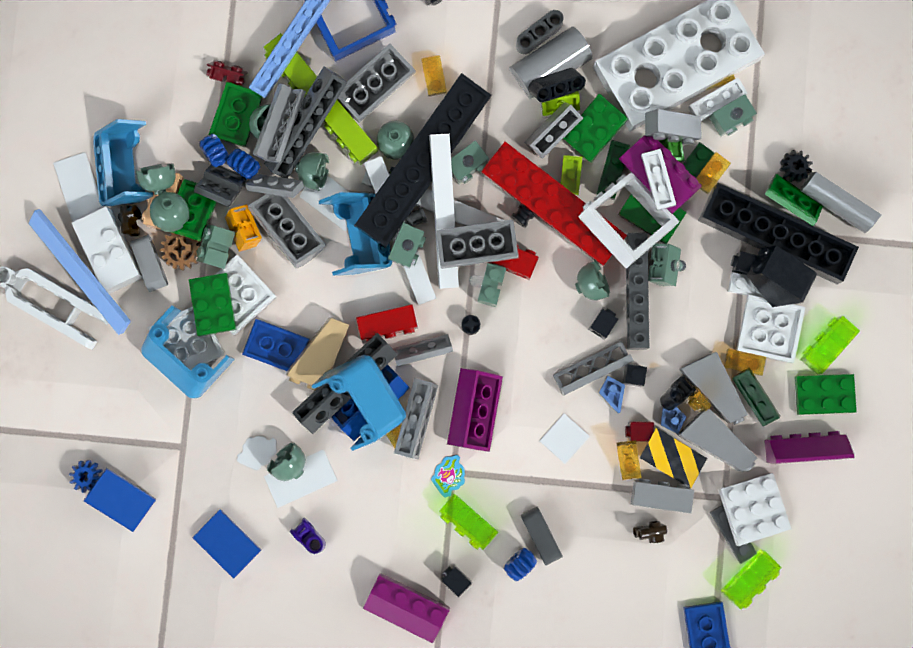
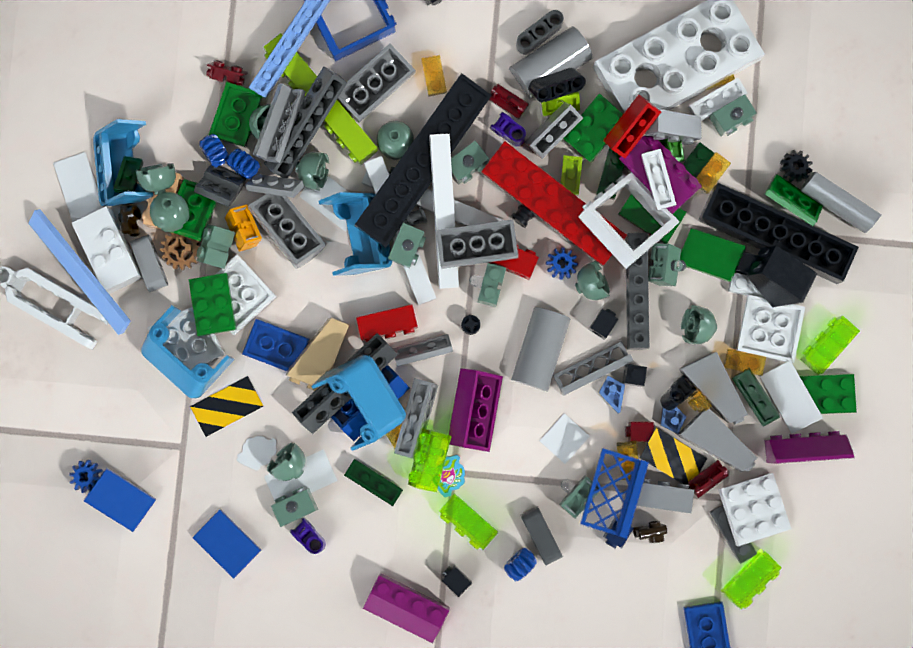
none -> dark green plate [113,156,144,193]
none -> sticker [190,376,263,437]
none -> sand green piece [271,487,319,527]
none -> dark green plate [344,459,403,506]
none -> clear neon green brick [408,428,452,492]
none -> dark red hinge [489,84,529,119]
none -> dark purple piece [490,112,526,147]
none -> light grey brick [511,307,571,392]
none -> blue gear [546,247,579,280]
none -> sand green piece [559,476,600,519]
none -> blue fence [580,448,649,539]
none -> red brick [603,94,661,158]
none -> dark blue brick [603,518,634,549]
none -> green tile [679,228,746,283]
none -> sand green cylinder [681,305,717,344]
none -> dark red hinge [687,460,729,498]
none -> white sticker [760,360,823,434]

